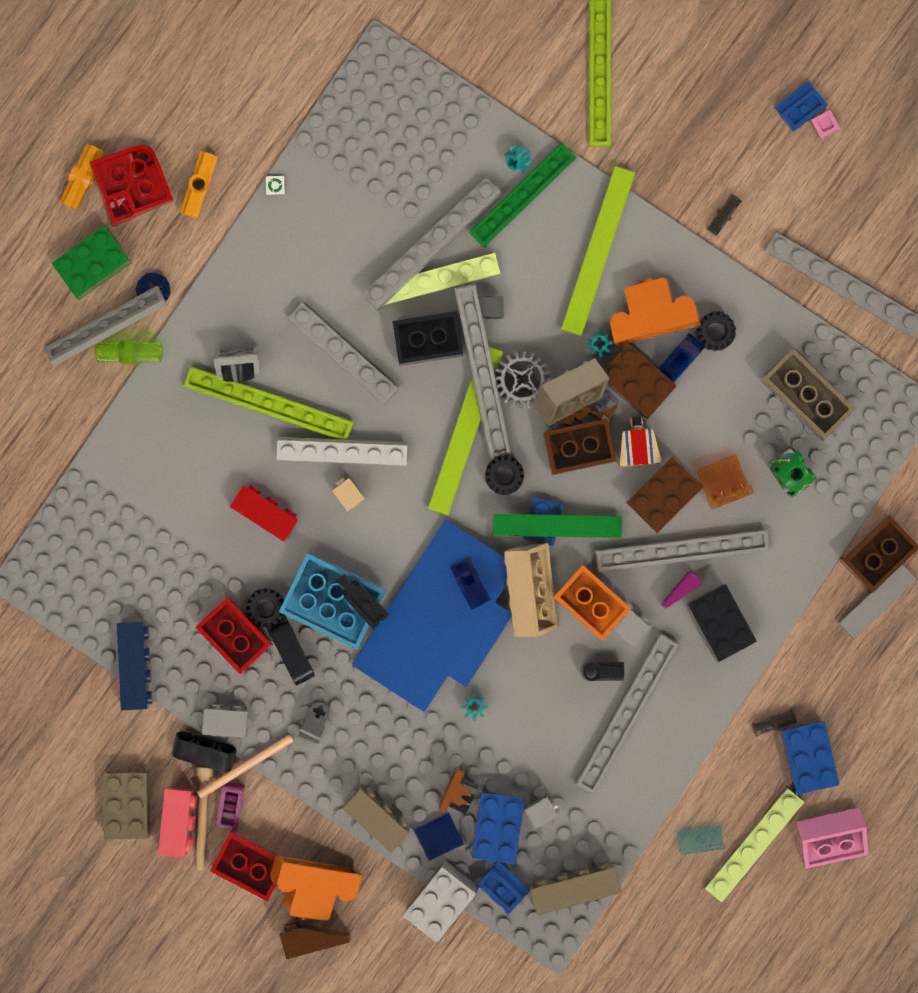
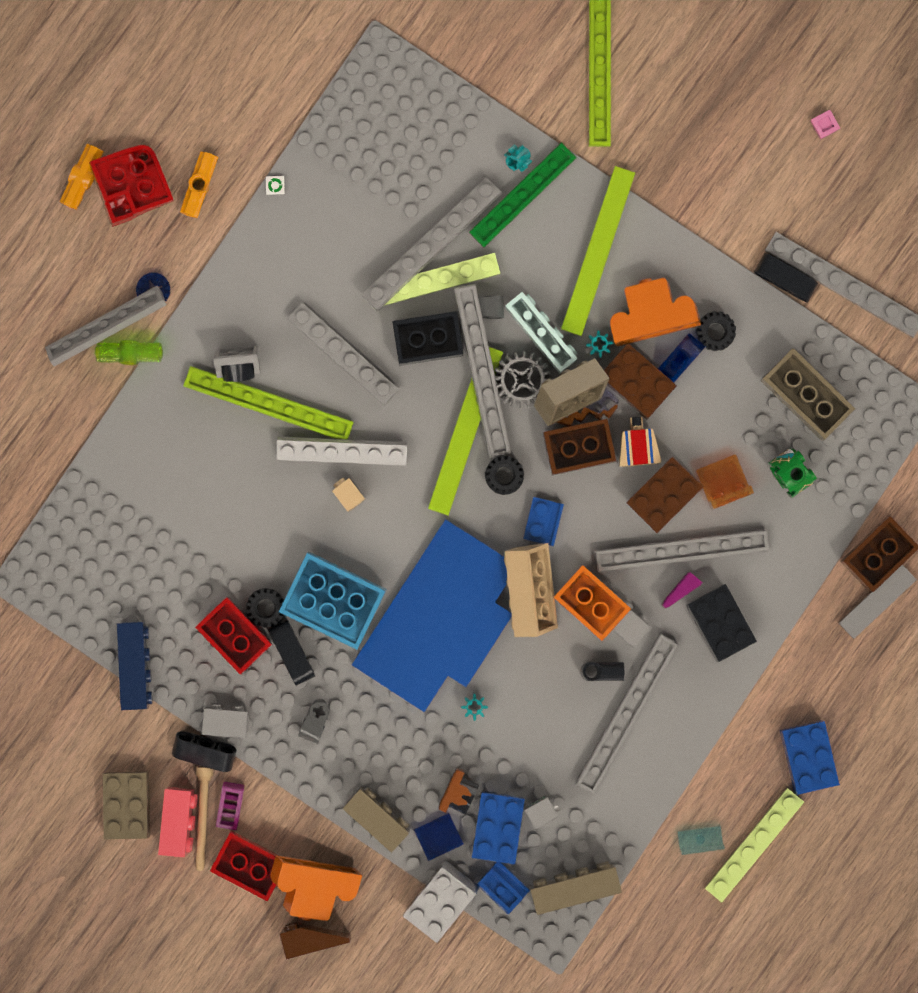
green brick [51,226,132,301] -> none
light nougat piece [197,734,294,799] -> none
red brick [229,484,299,542] -> none
black hinge [338,574,390,630] -> none
clear blue slope [450,557,491,610] -> none
green tile [492,514,622,538] -> none
clear smoke pin [706,193,742,236] -> none
clear smoke pin [751,710,797,737] -> none
blue plate [774,80,828,132] -> none
bright pink slope [796,808,869,869] -> none
none -> light aqua brick [505,292,577,374]
none -> black beam [754,253,818,303]

